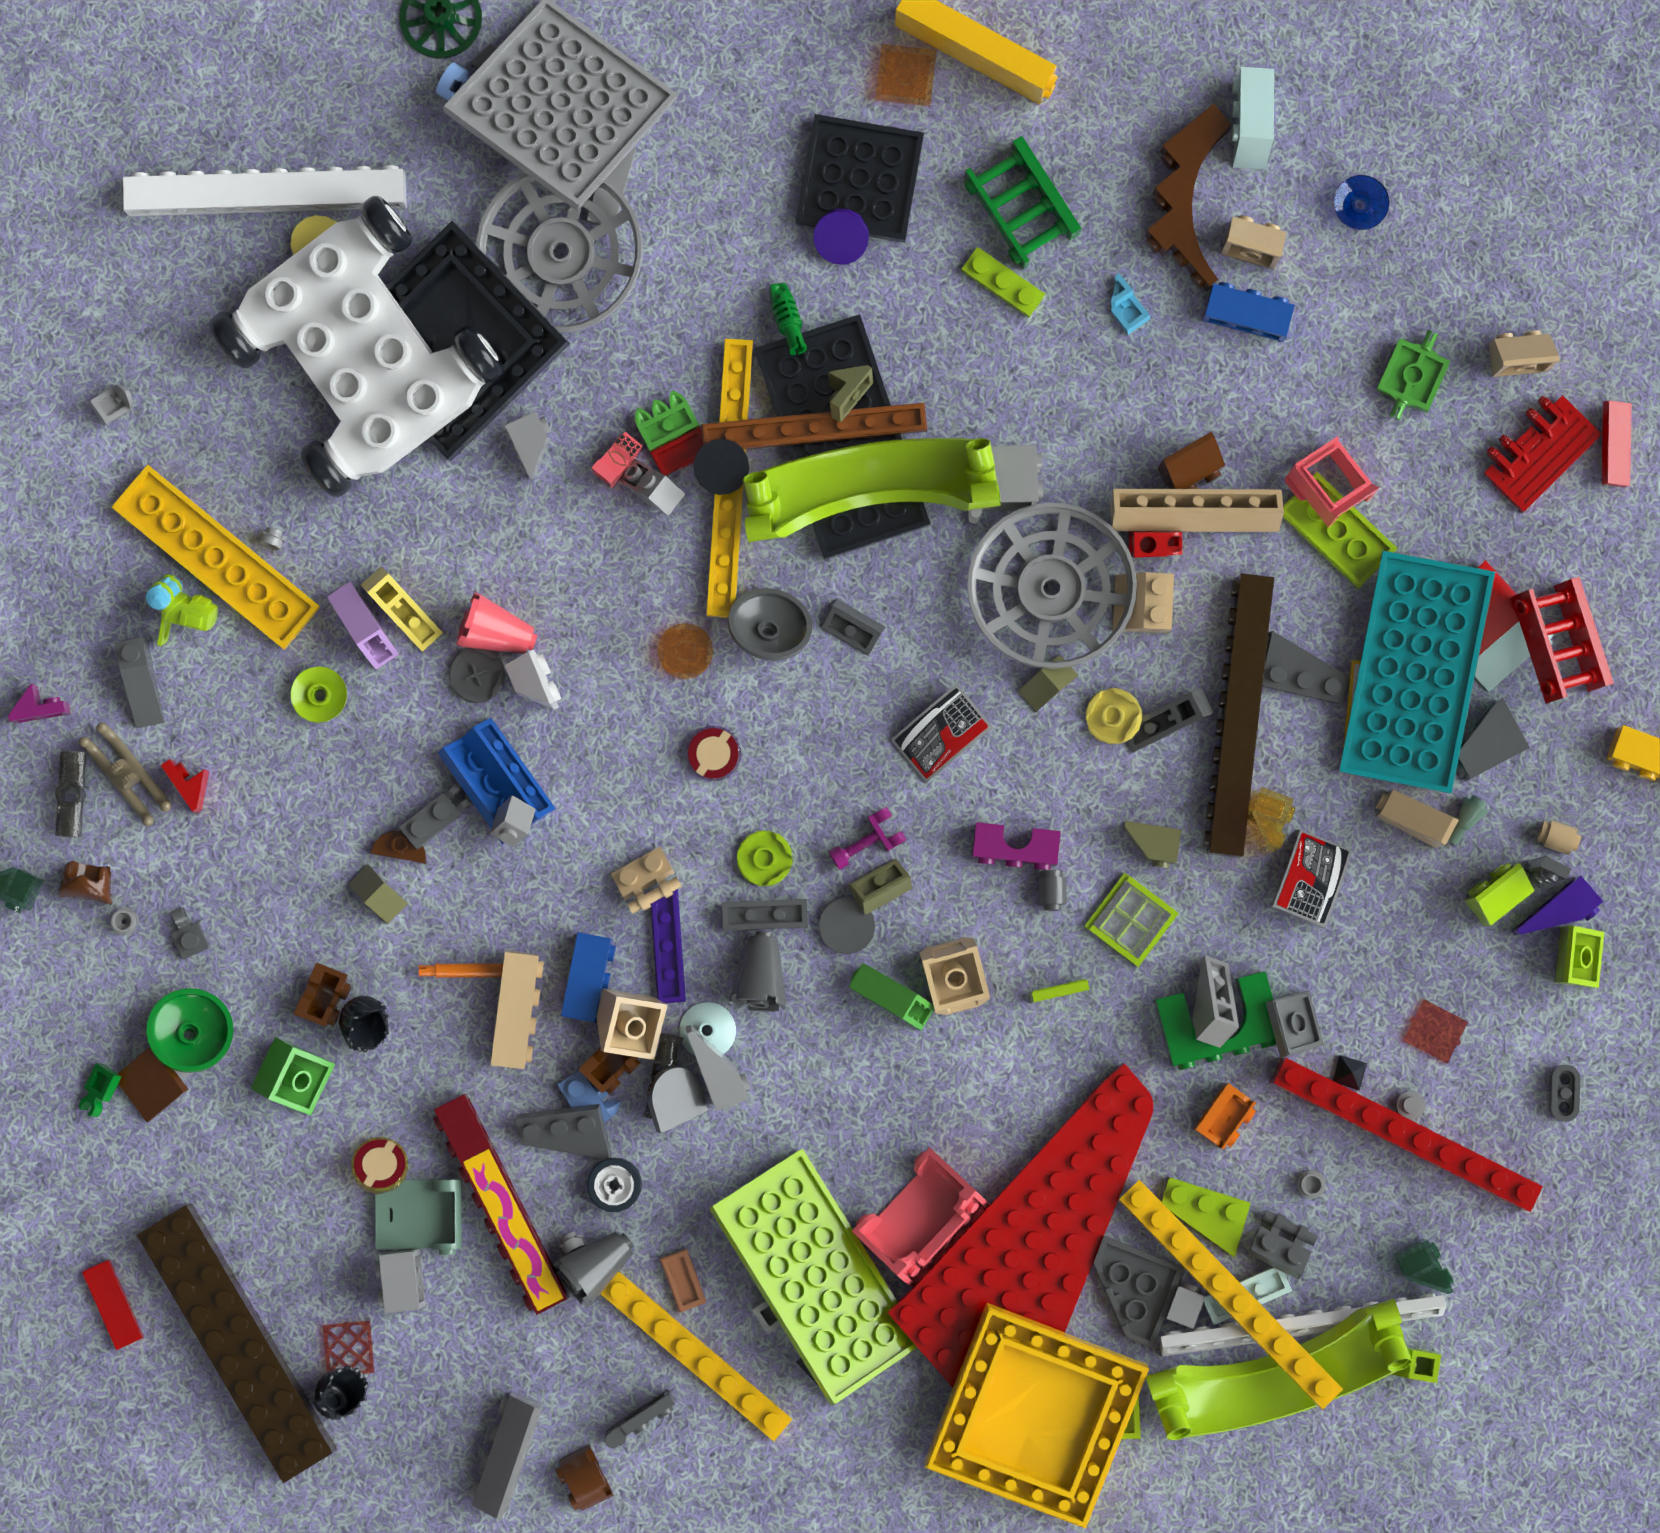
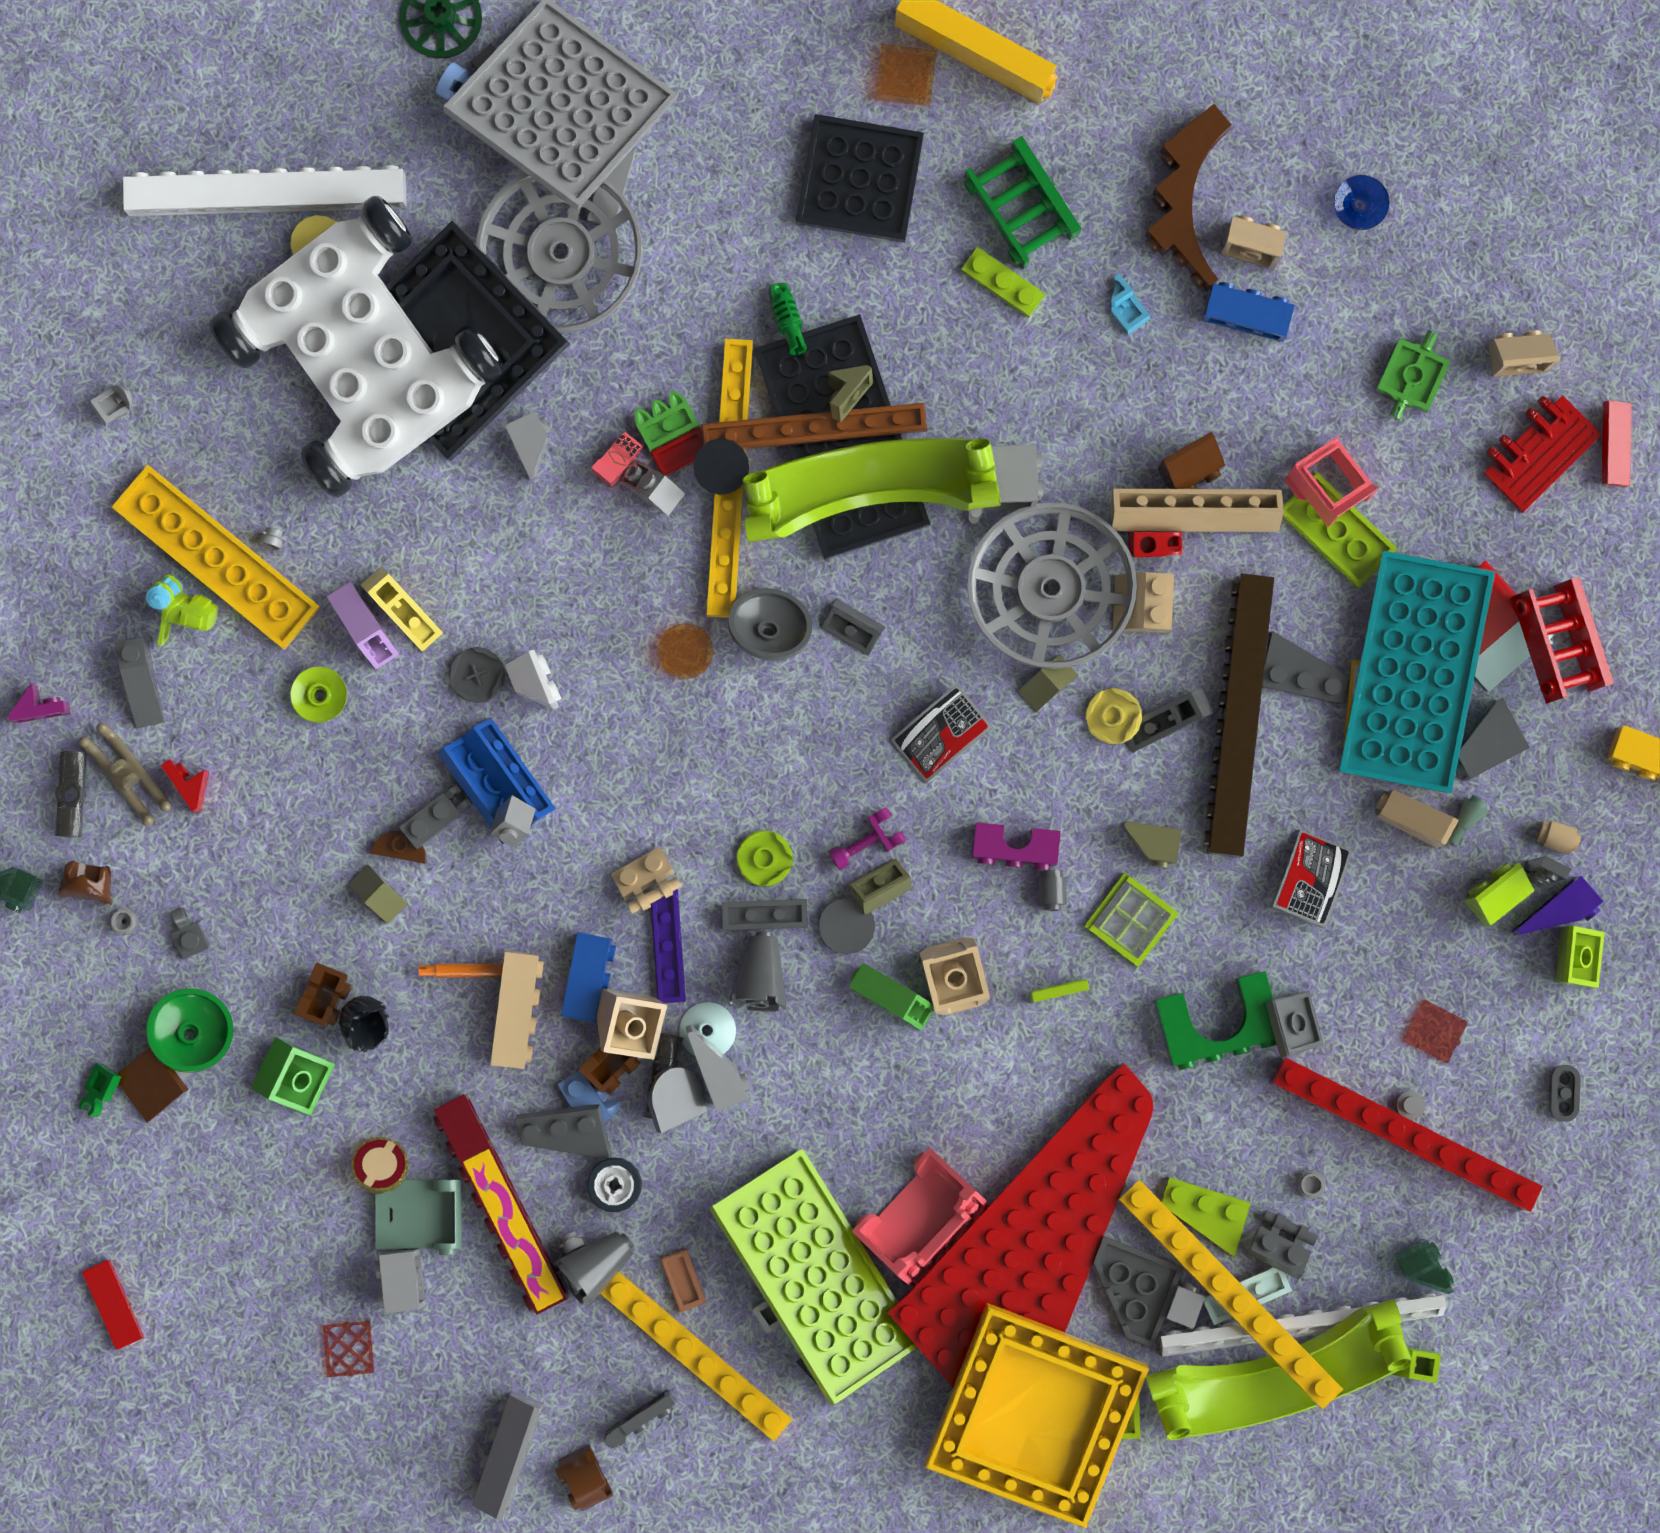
dark brown brick [137,1203,337,1483] -> none
black hair [313,1365,368,1420] -> none
coral cone [456,592,537,654] -> none
tile [686,726,741,782] -> none
dark purple tile [813,208,869,265] -> none
light grey slope [1193,955,1239,1048] -> none
orange hinge [1193,1083,1256,1149] -> none
light aqua wedge [1232,67,1274,170] -> none
clear yellow slope [1247,787,1296,855] -> none
black slope [1332,1055,1367,1090] -> none

